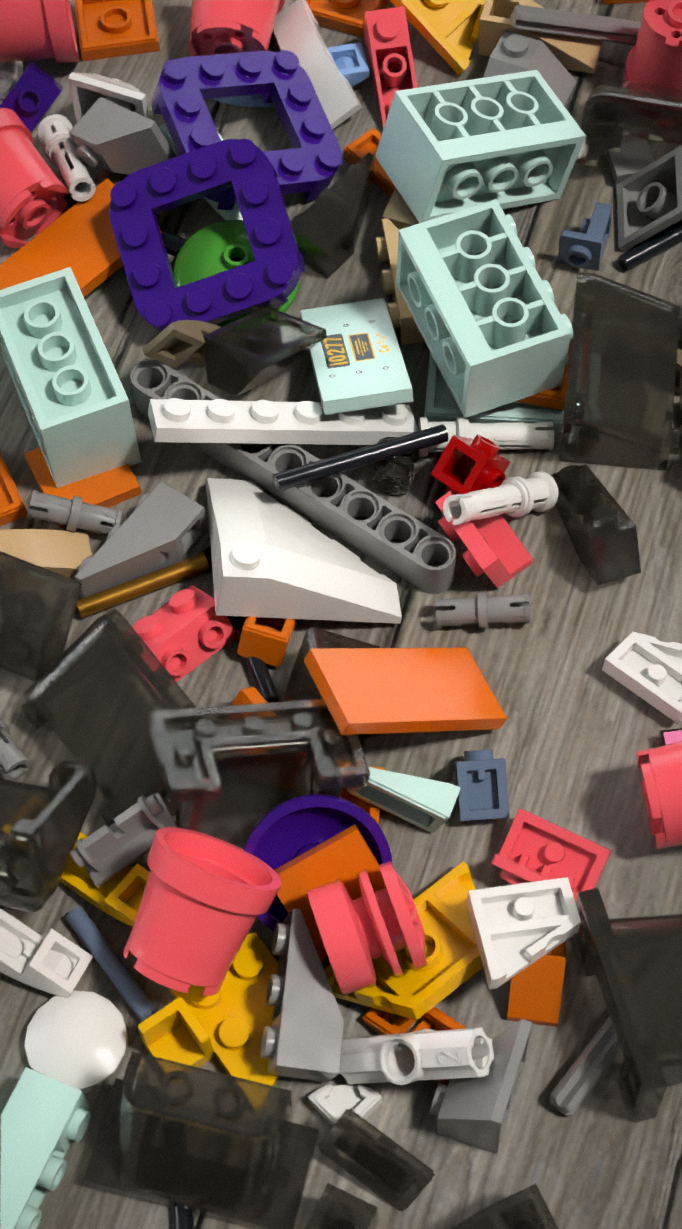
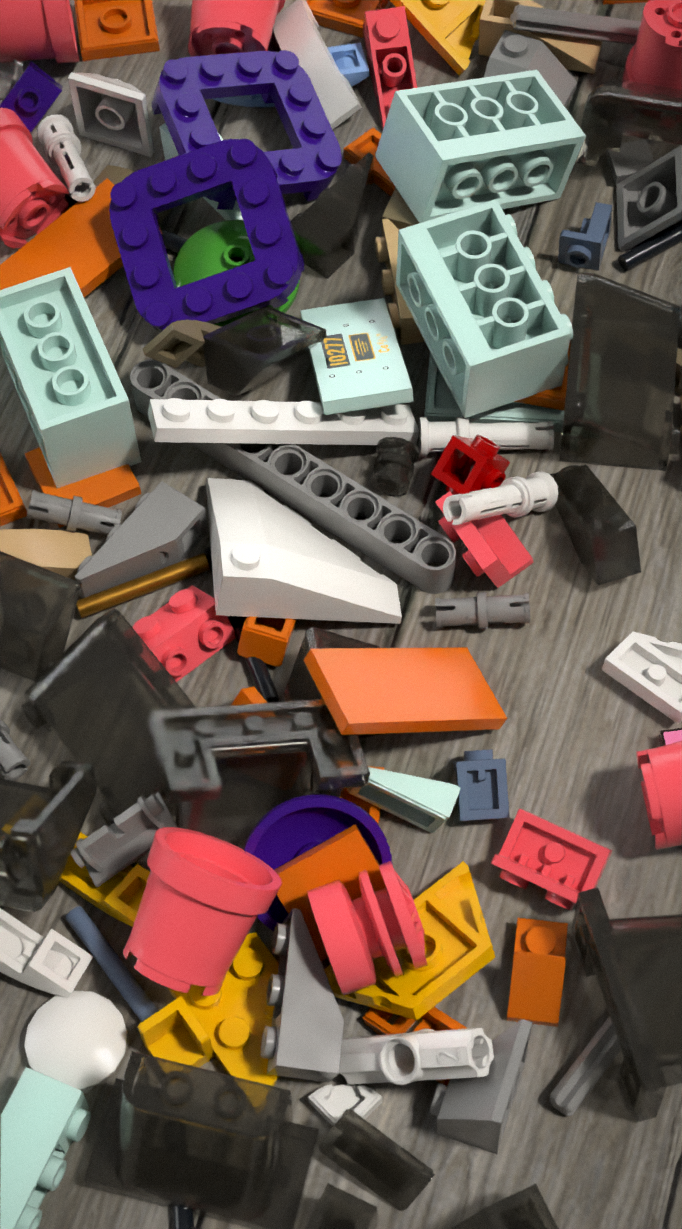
light grey slope [68,97,177,175] -> none
black bar [273,424,449,492] -> none
white wing [466,877,581,989] -> none

